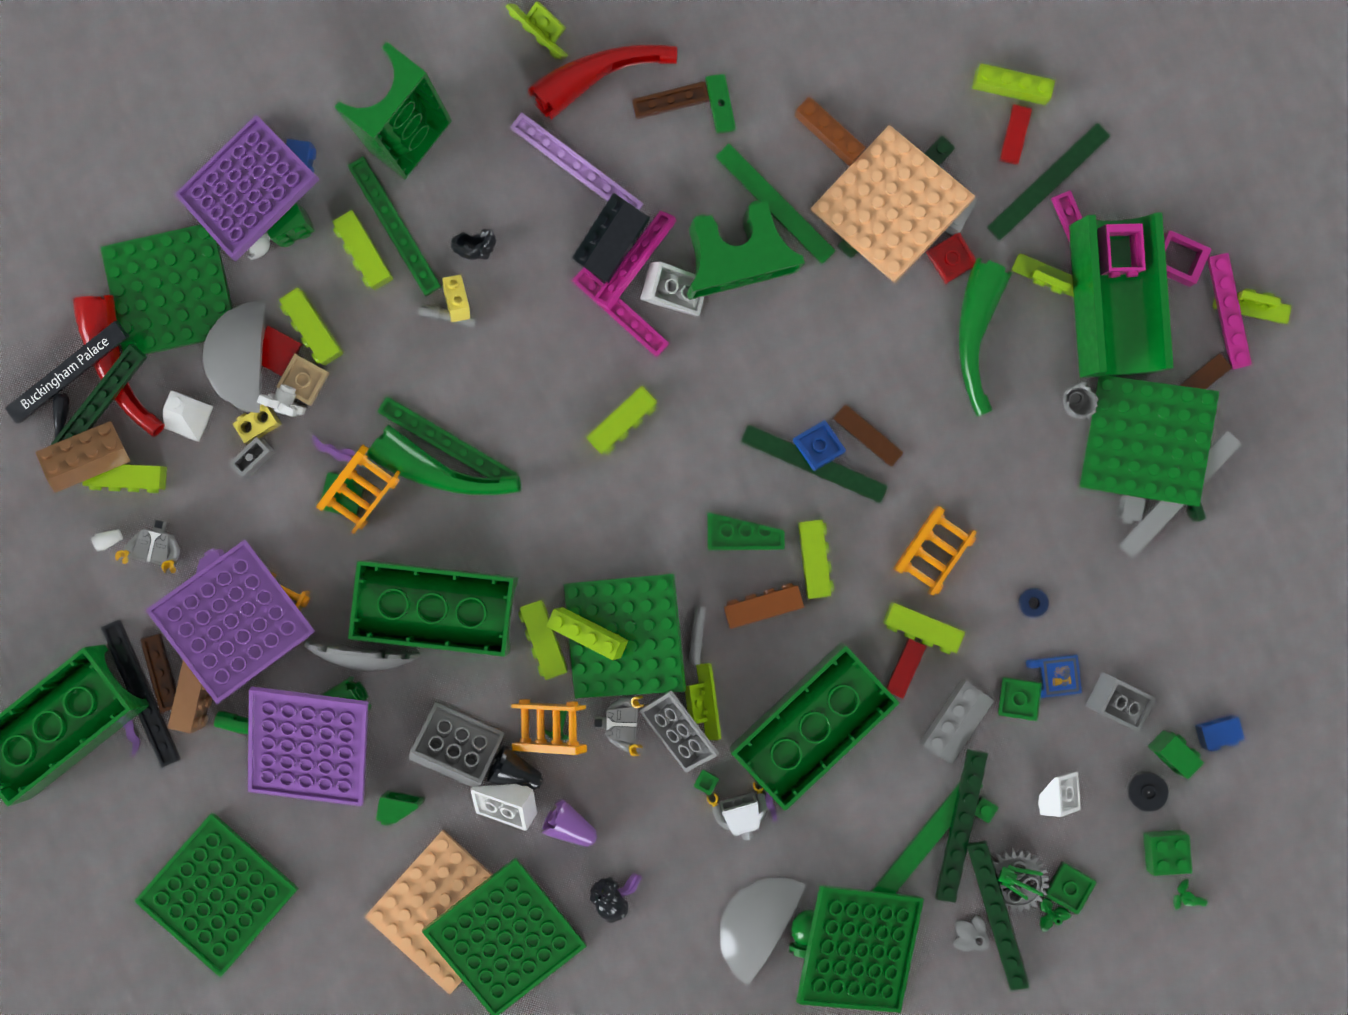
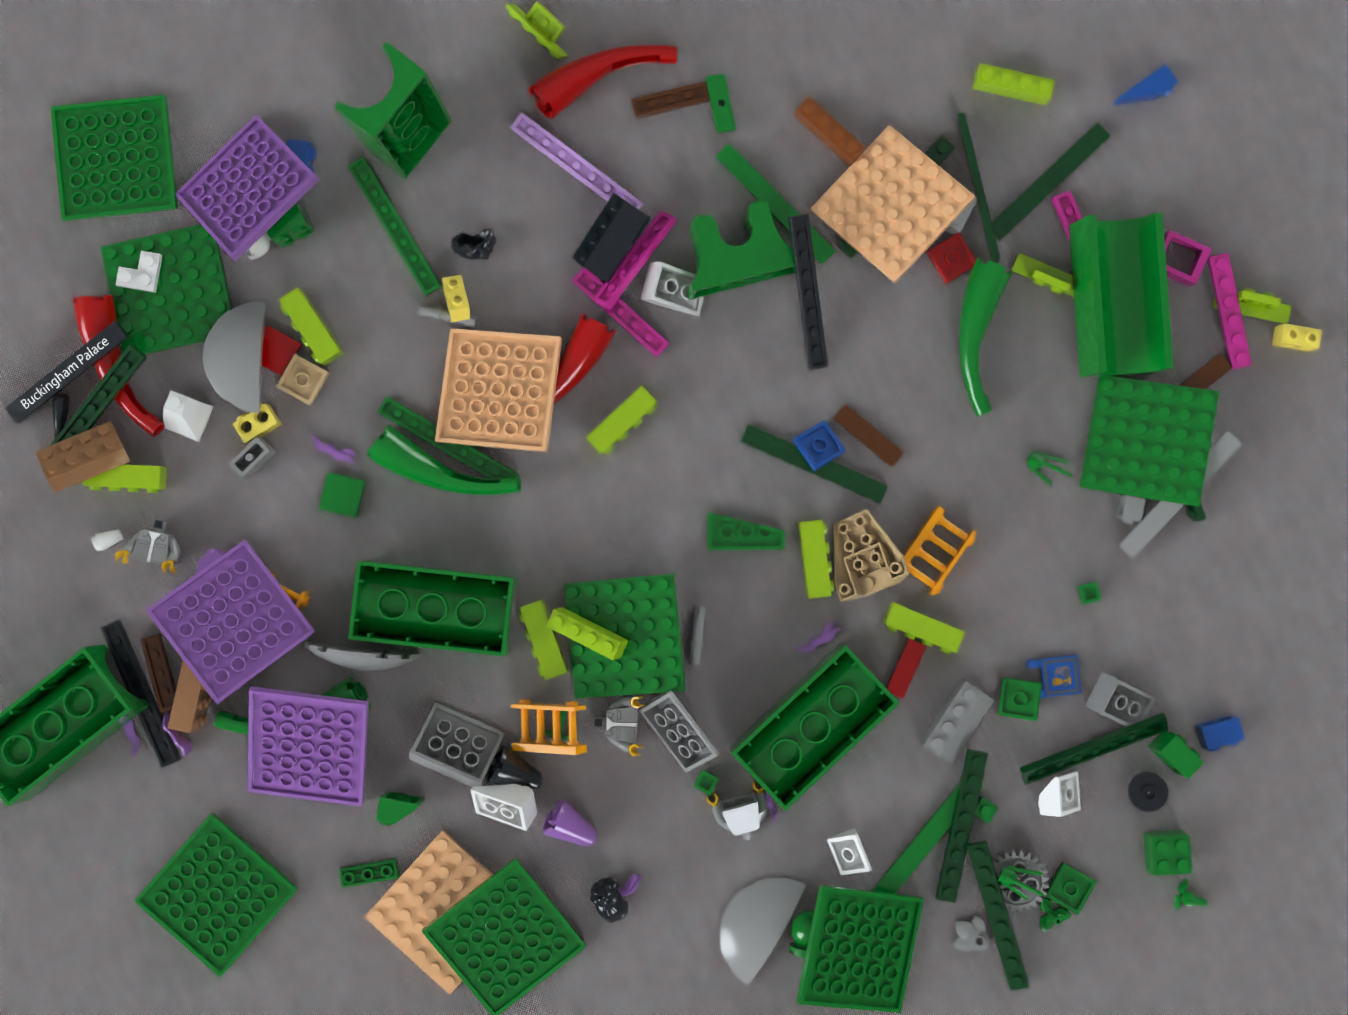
white plant [257,384,307,417] -> none
light orange fence [316,444,401,534] -> none
lime brick [332,210,394,291] -> none
lime bracket [685,663,721,740] -> none
dark orange brick [723,582,804,629] -> none
red tile [999,104,1032,165] -> none
dark blue piece [1019,588,1049,618] -> none
light grey hair [1062,381,1098,419] -> none
dark pink window [1097,224,1146,278] -> none
none -> green plate [50,95,178,221]
none -> white plate [115,251,163,293]
none -> medium lavender hair [162,711,192,757]
none -> green tile [338,858,400,888]
none -> light nougat plate [435,329,562,452]
none -> red brick [554,314,616,404]
none -> black tile [788,214,828,370]
none -> medium lavender hair [796,623,841,652]
none -> white slope [827,828,872,875]
none -> tan wedge [834,509,910,602]
none -> dark green tile [957,112,1000,263]
none -> dark green tile [1020,713,1168,785]
none -> green plant [1026,451,1072,486]
none -> green plate [1077,581,1102,605]
none -> blue slope [1113,63,1179,106]
none -> light yellow brick [1272,324,1322,352]

